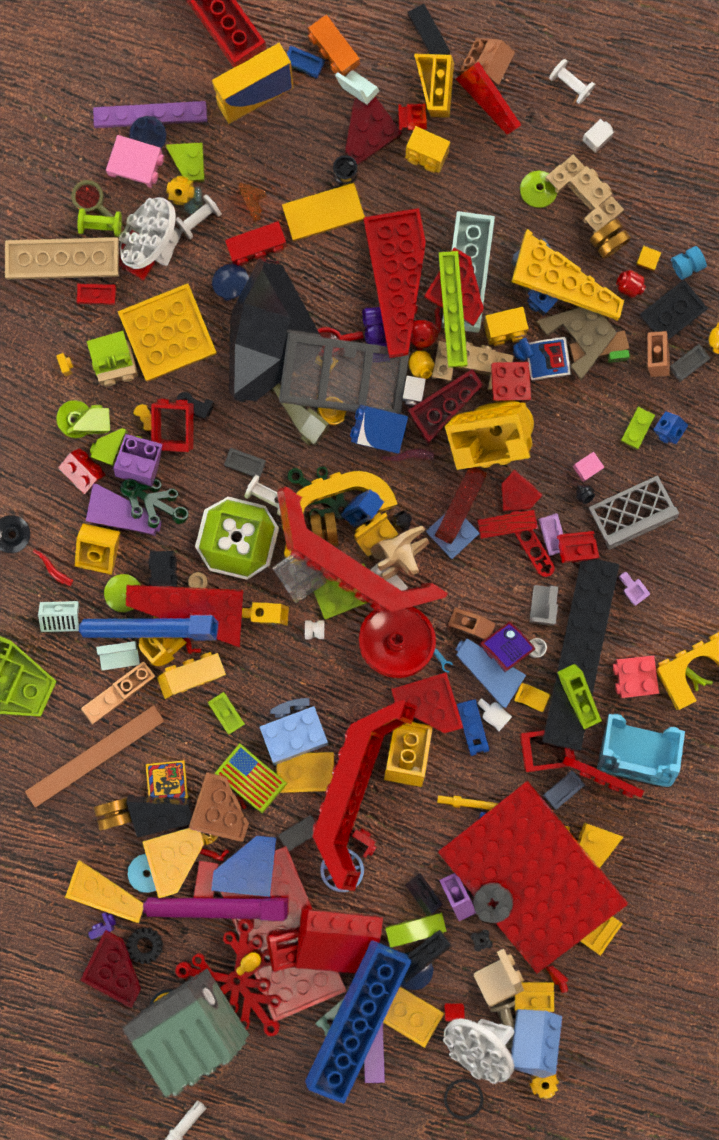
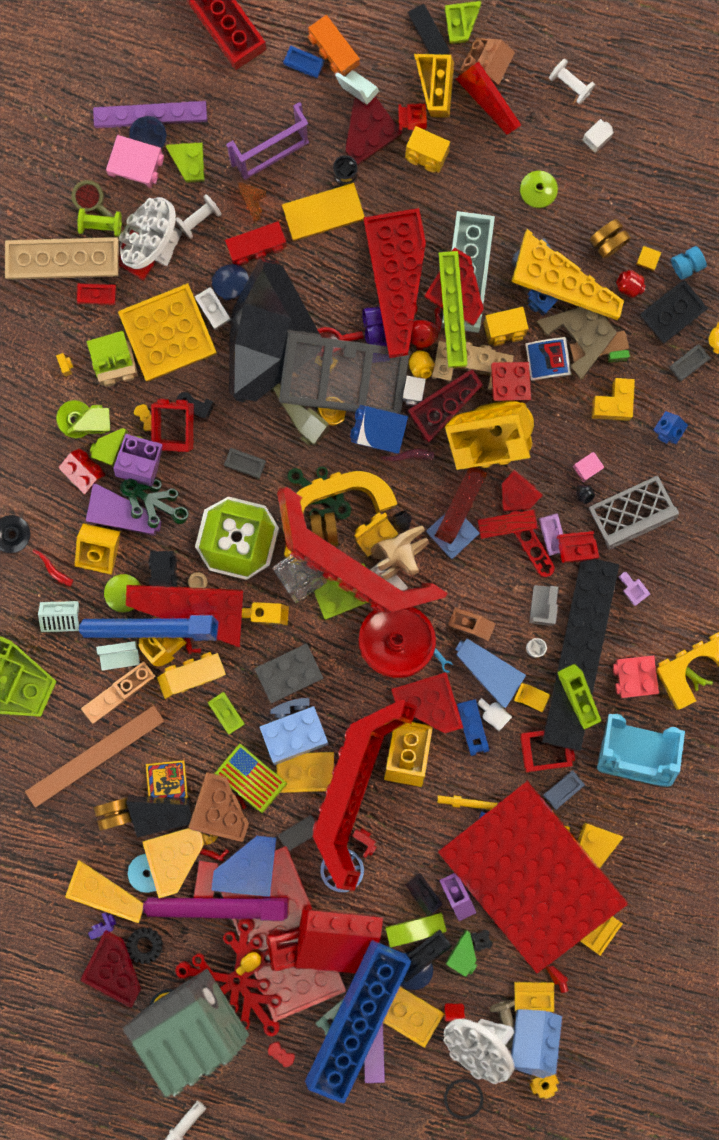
yellow brick [166,176,195,205] -> none
clear light blue arm [184,187,203,214] -> none
yellow tile [212,43,294,124] -> none
white hose [244,475,281,516] -> none
white wheel [305,620,325,639] -> none
blue brick [341,489,384,527] -> none
dark grey plate [474,883,513,923] -> none
tan bracket [474,949,524,1007] -> none
slope [479,622,536,673] -> none
blue plate [513,338,534,361] -> none
tan bracket [545,154,624,234] -> none
red wing [563,756,644,799] -> none
lime plate [621,407,655,450] -> none
nougat slope [648,331,670,377] -> none
none -> white plate [195,287,231,330]
none -> medium lavender piece [226,102,309,180]
none -> dark grey brick [254,643,324,704]
none -> red piece [268,1041,295,1068]
none -> lime wing [445,1,481,44]
none -> bright green slope [445,929,477,977]
none -> yellow brick [592,378,635,421]

